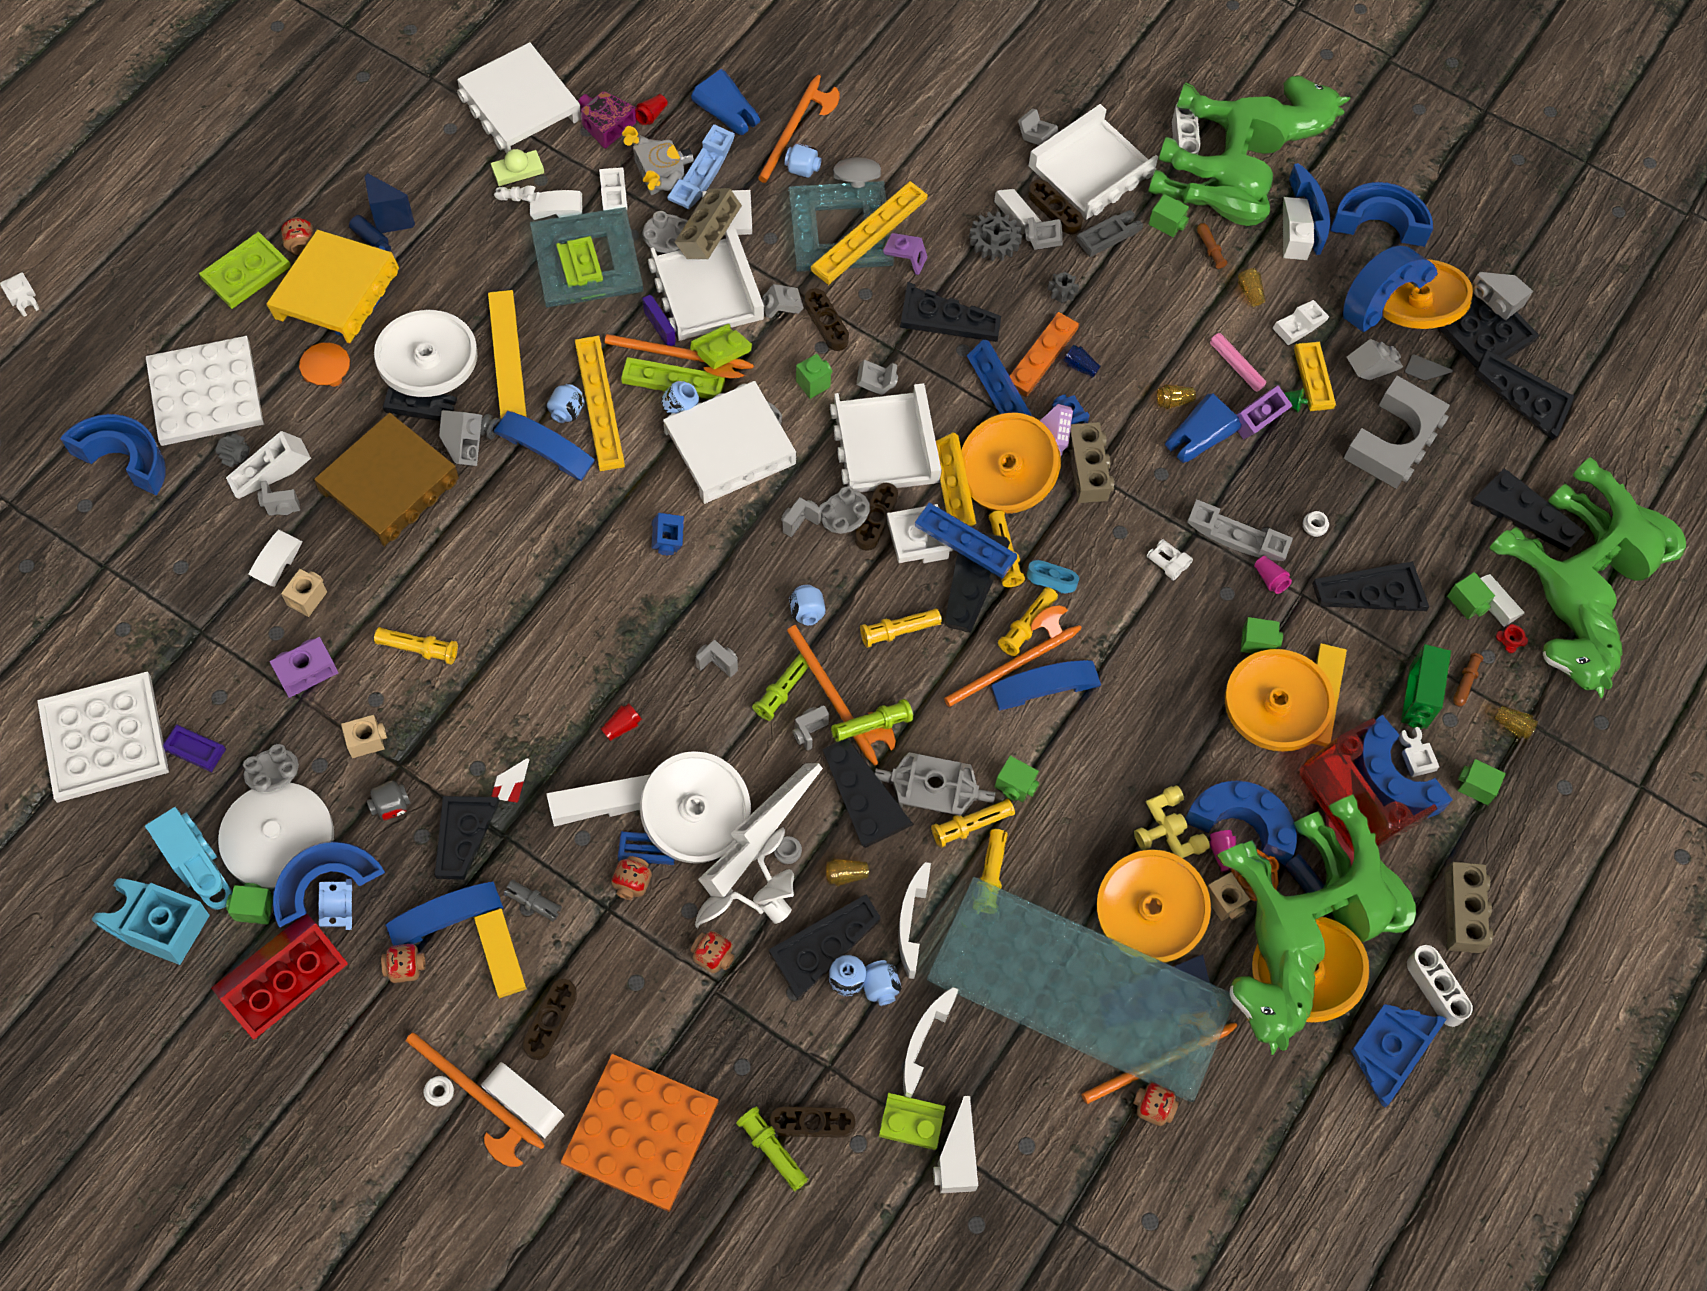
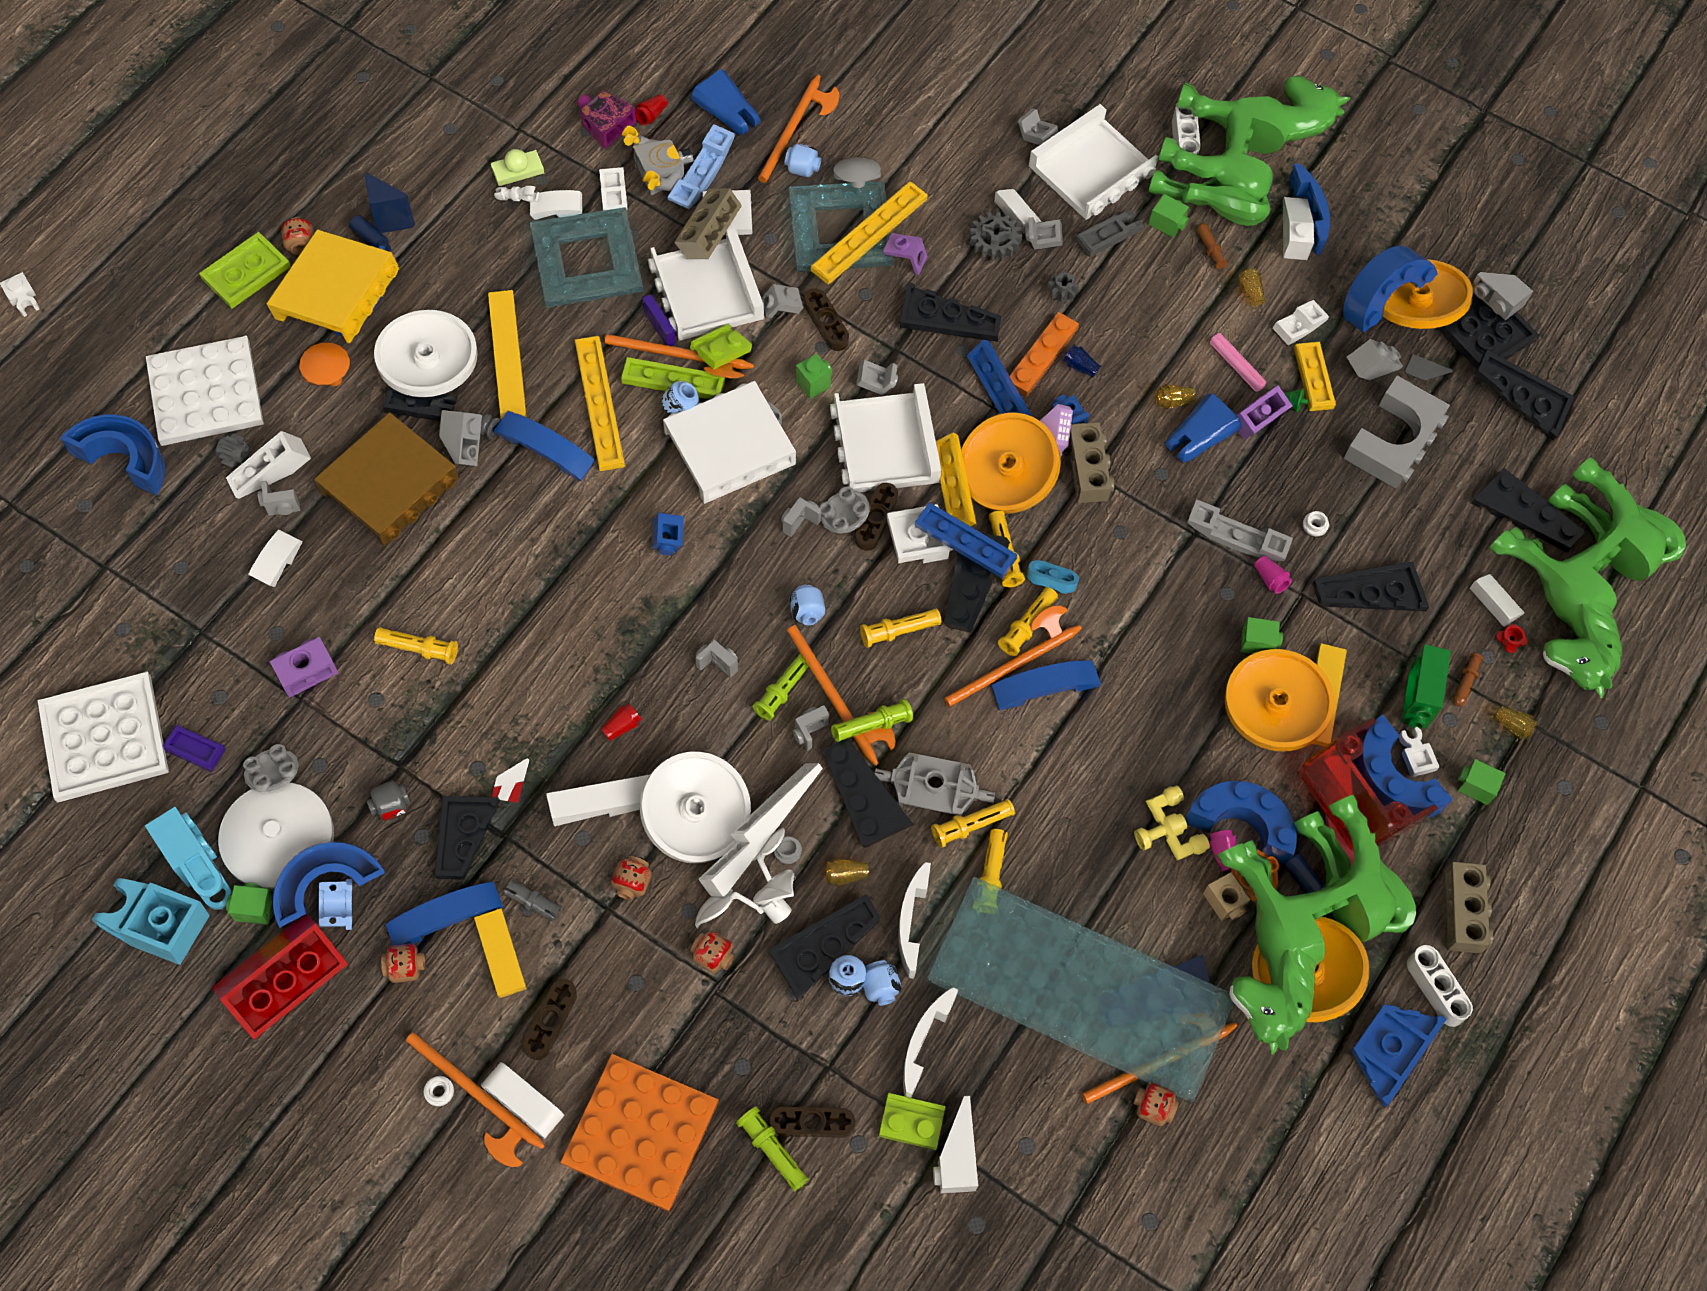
tan brick [281,569,327,617] -> none
tan brick [341,715,387,758] -> none
white panel [457,42,581,154] -> none
light blue head [547,384,585,423] -> none
lime plate [556,236,603,289] -> none
blue tile [618,831,675,865] -> none
light grey dish [642,211,688,253] -> none
bright green brick [995,756,1040,802] -> none
dark brown beam [1028,179,1083,234] -> none
light orange dish [1096,850,1211,964] -> none
white piece [1147,539,1193,580] -> none
blue brick [1330,182,1433,247] -> none
bright green brick [1447,572,1495,620] -> none

